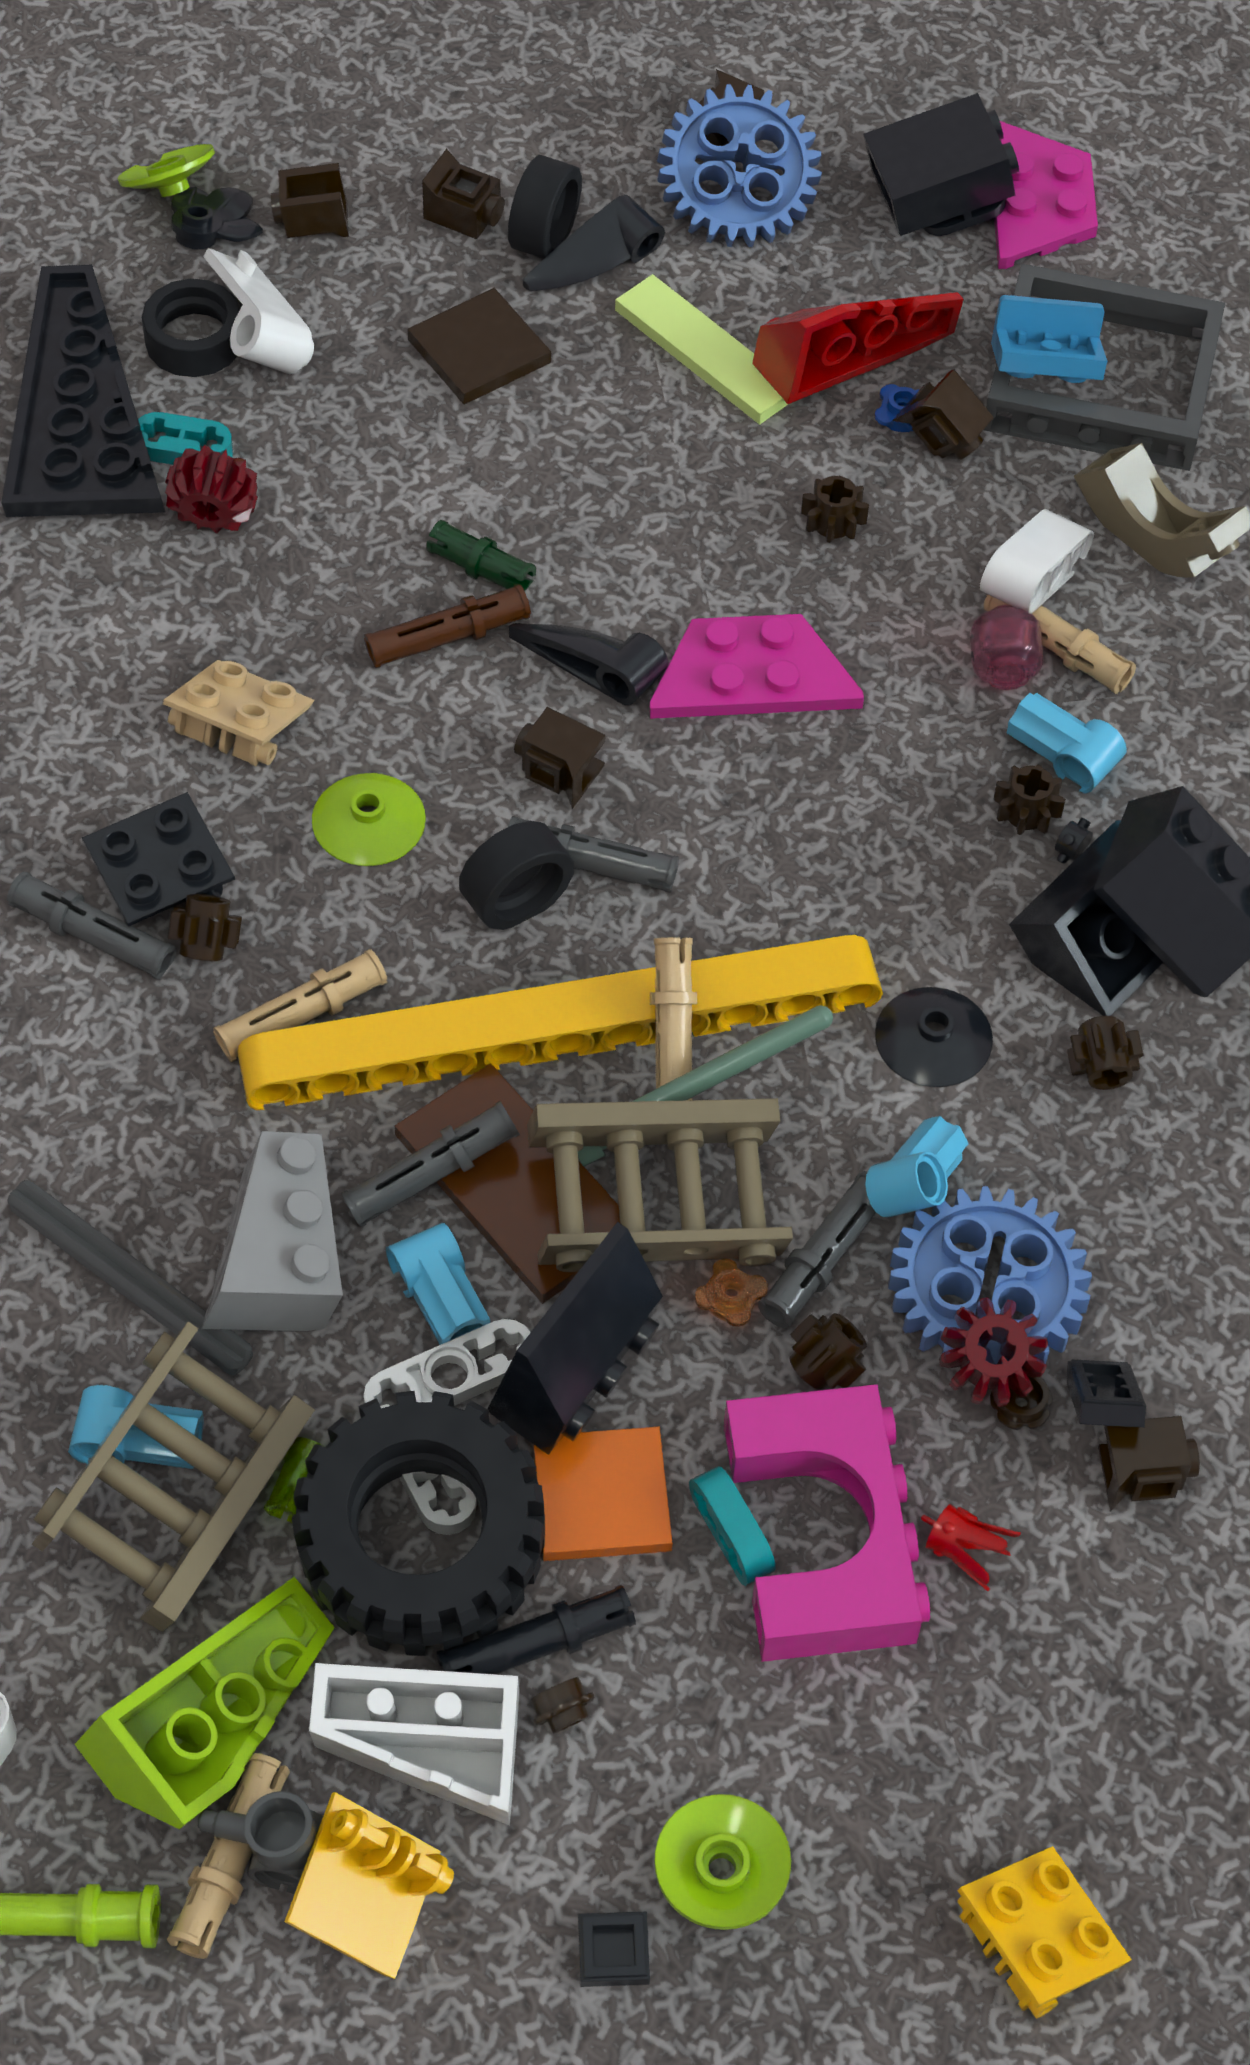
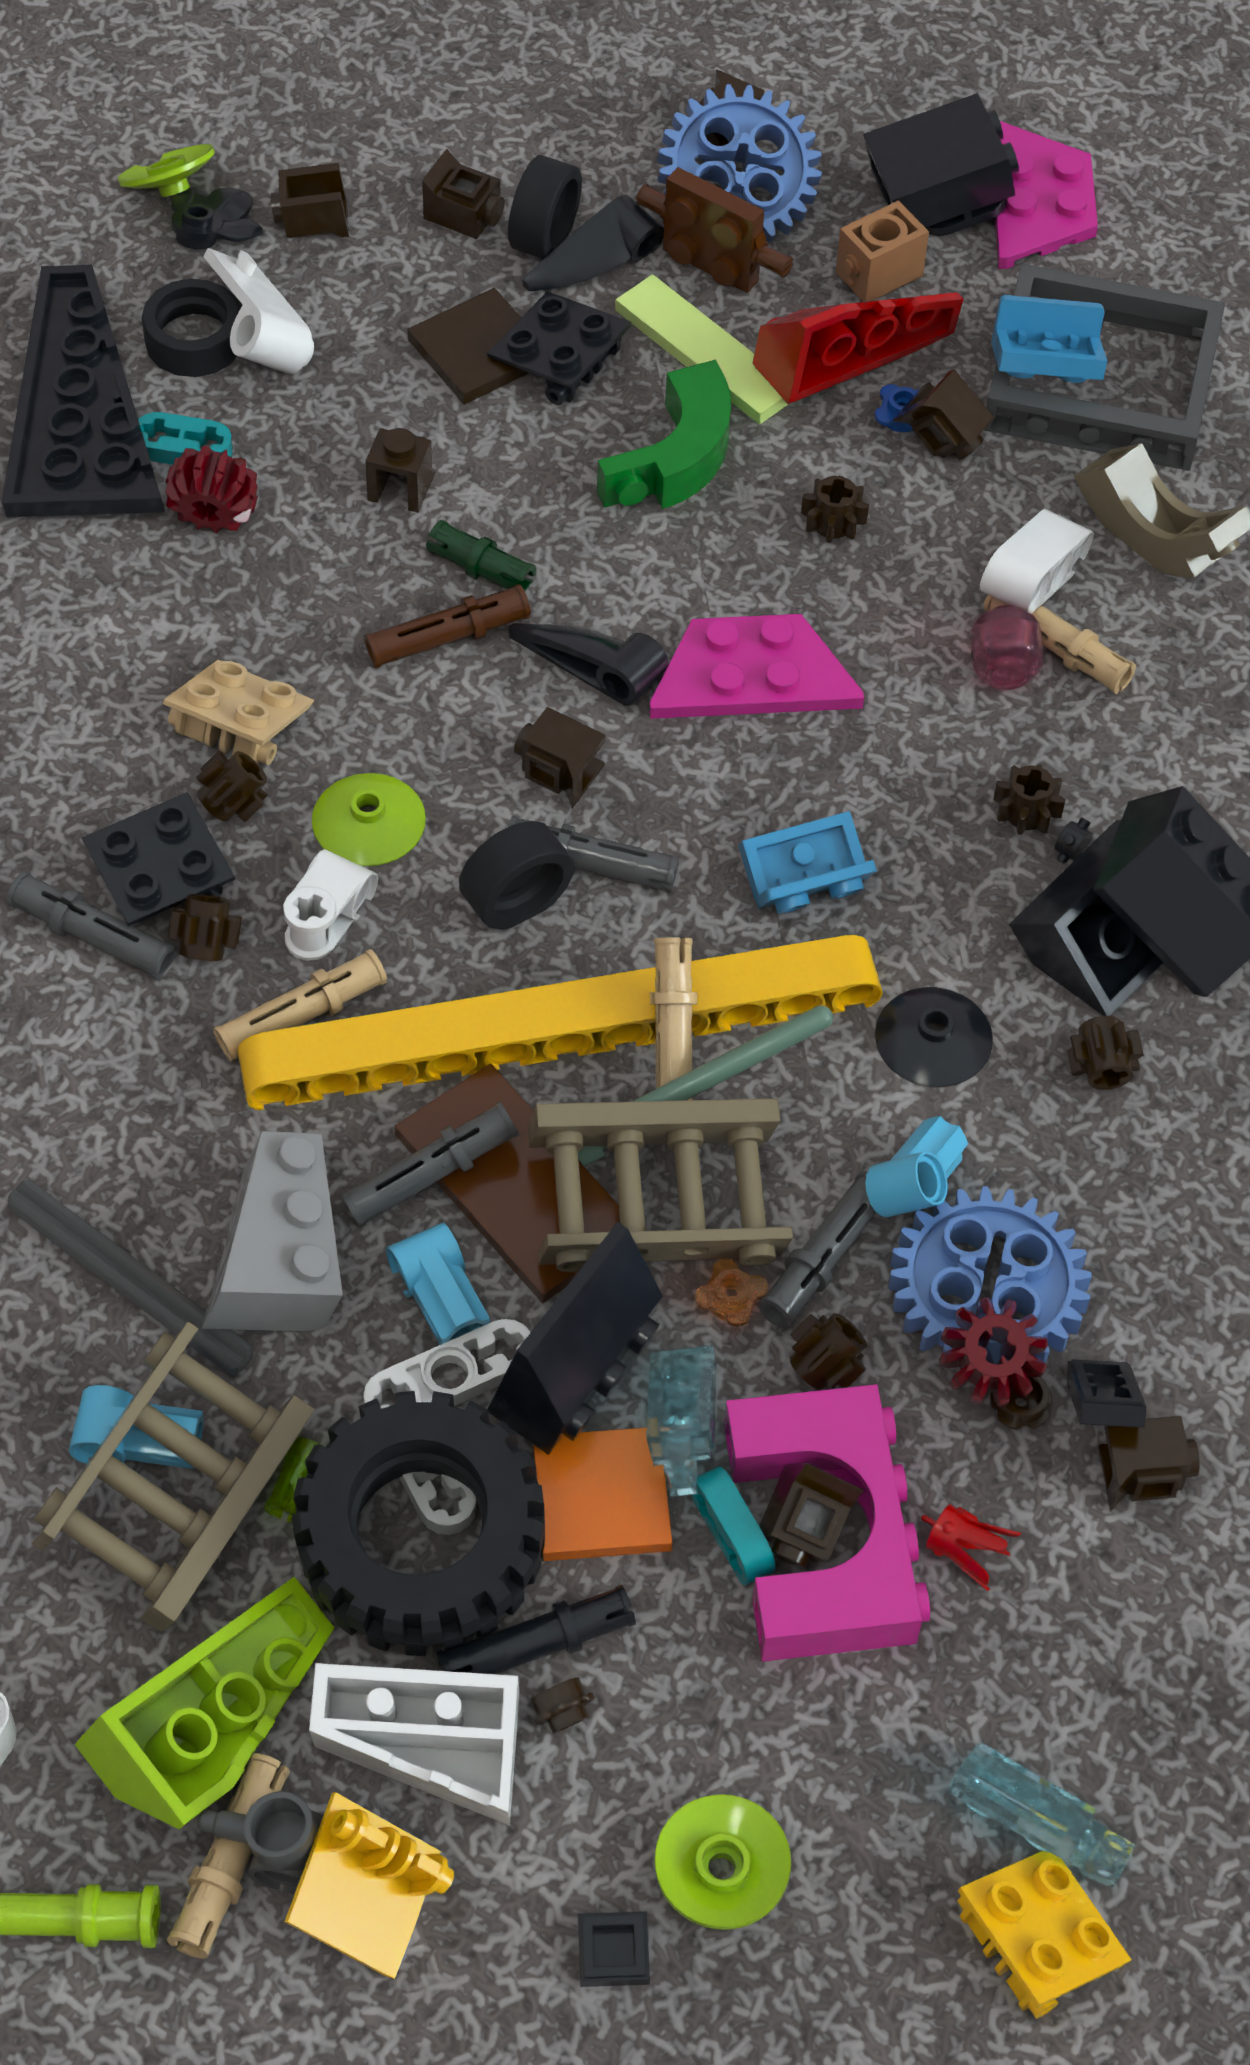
medium azure piece [1007,693,1127,794] -> none
none -> dark brown gear [196,751,268,822]
none -> white piece [283,849,378,961]
none -> dark brown window [365,428,435,513]
none -> black hinge [487,291,632,405]
none -> green arch [597,359,731,509]
none -> reddish brown plate [636,167,794,293]
none -> clear light blue hinge [646,1345,717,1497]
none -> dark azure bracket [738,811,877,914]
none -> dark brown window [759,1463,864,1569]
none -> medium nougat head [836,200,929,302]
none -> clear light blue hinge [947,1743,1136,1888]

